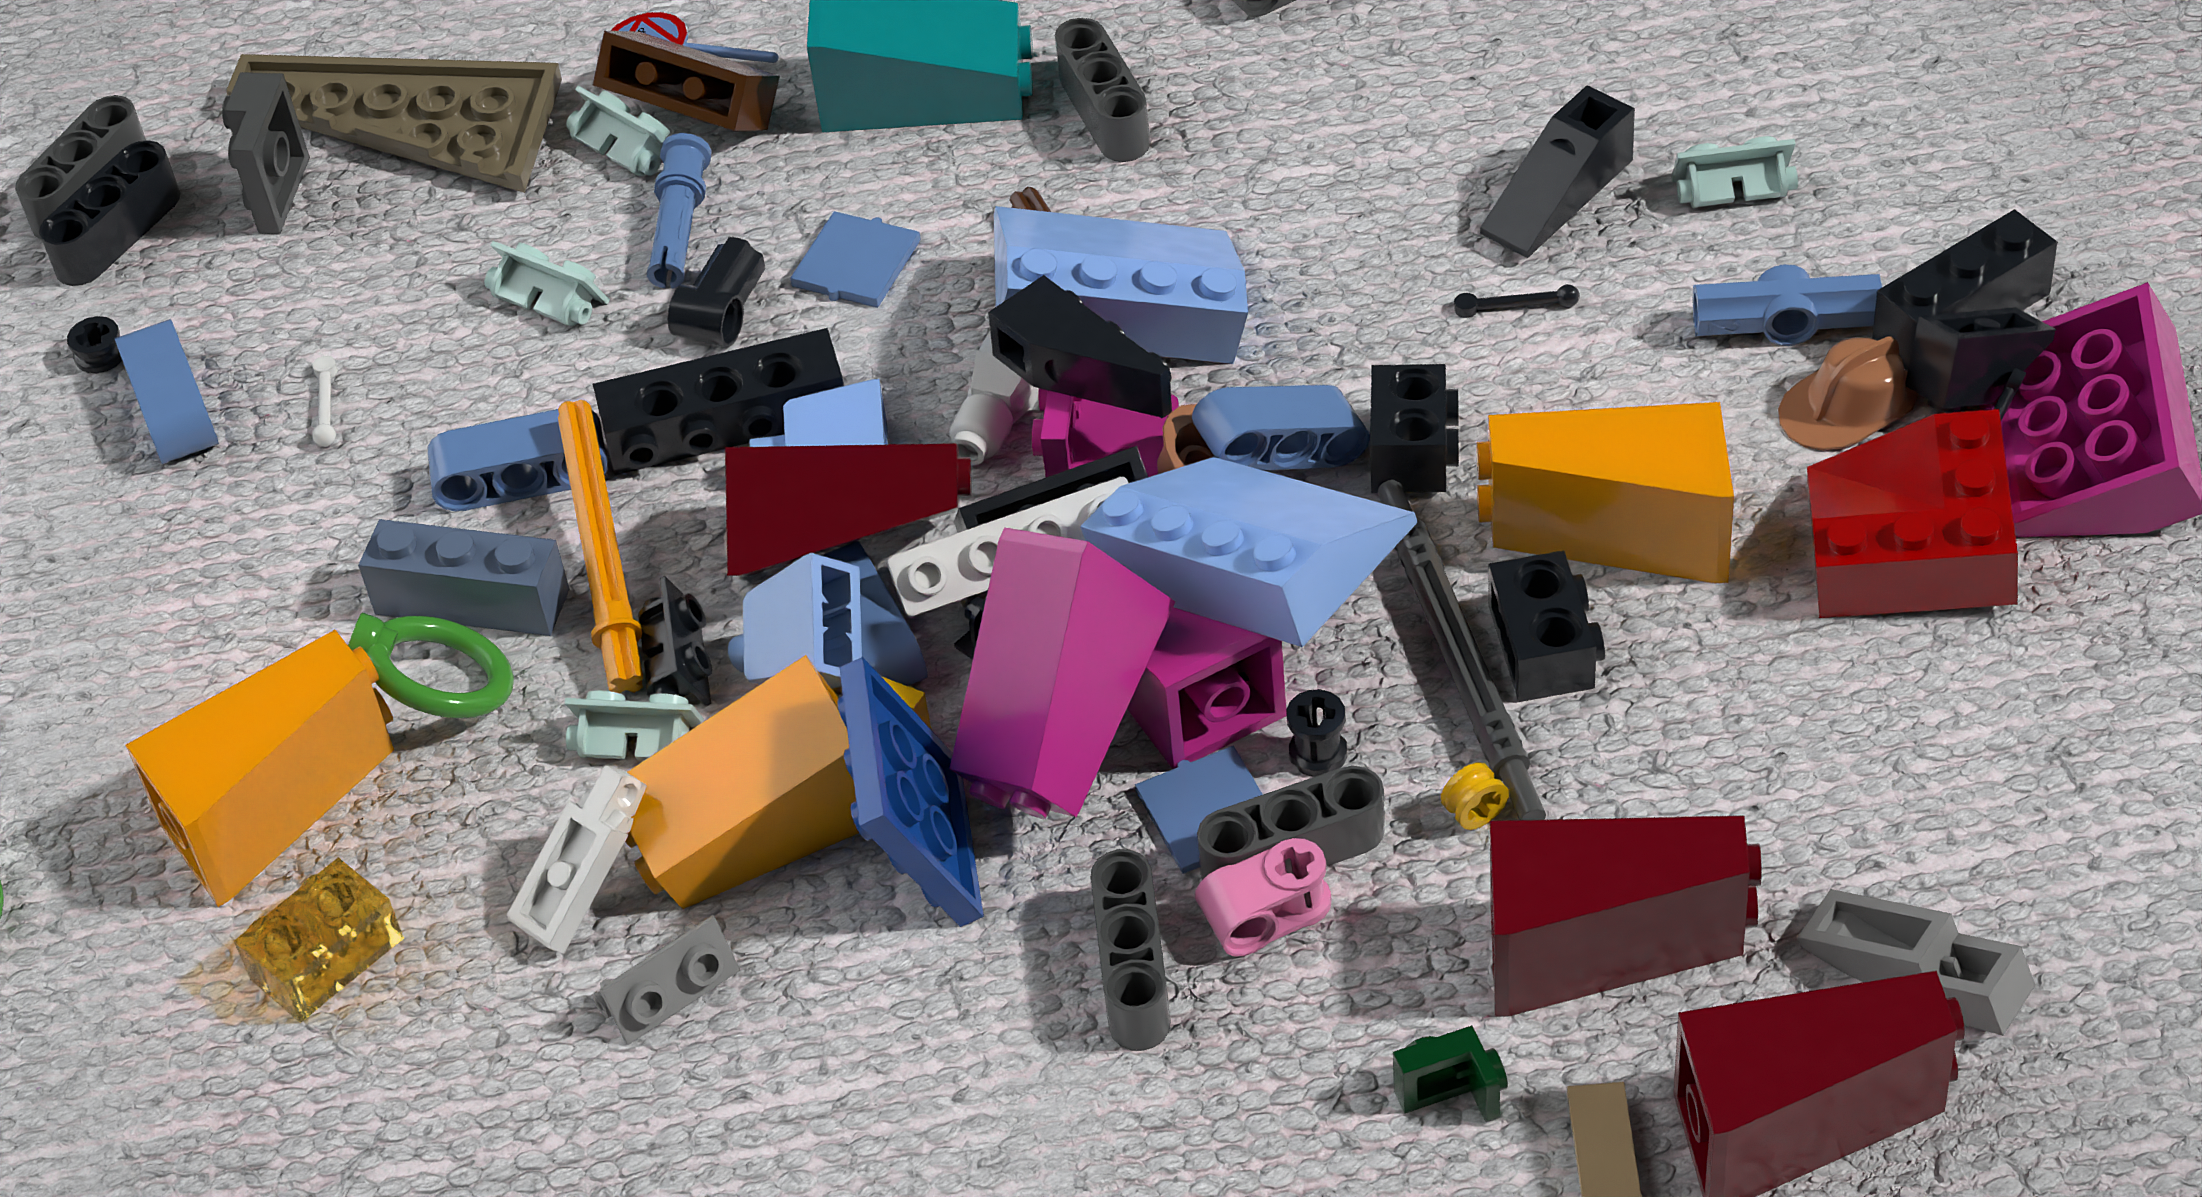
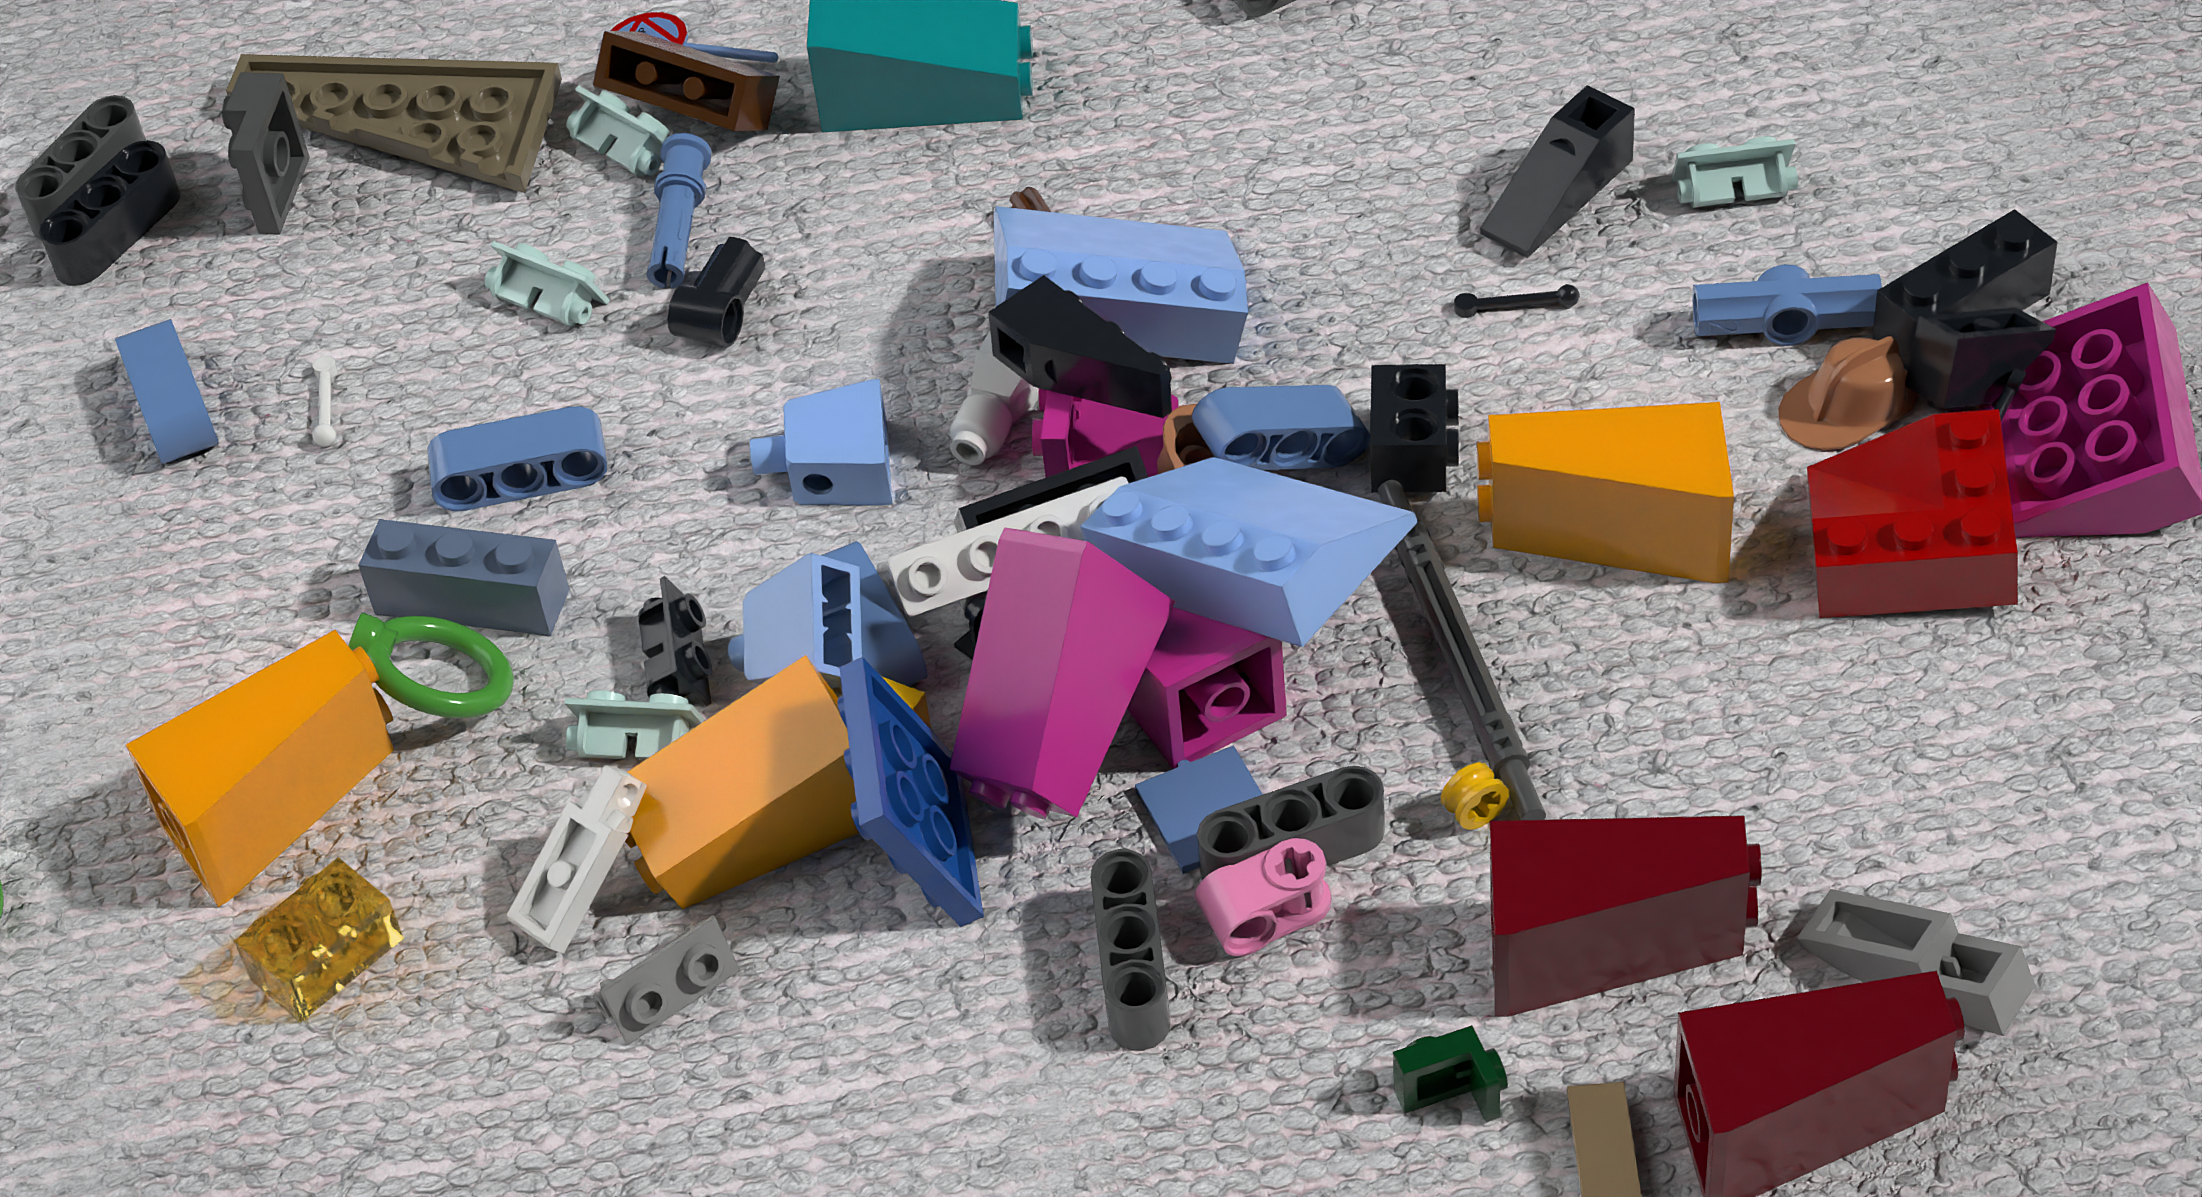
black bush [67,316,123,374] -> none
light orange axle [558,399,644,694] -> none
black brick [592,328,844,475] -> none
dark red slope [725,443,972,576] -> none
medium blue piece [790,211,921,308] -> none
dark grey beam [1054,18,1150,162] -> none
black bush [1286,689,1348,777] -> none
black brick [1488,550,1605,702] -> none

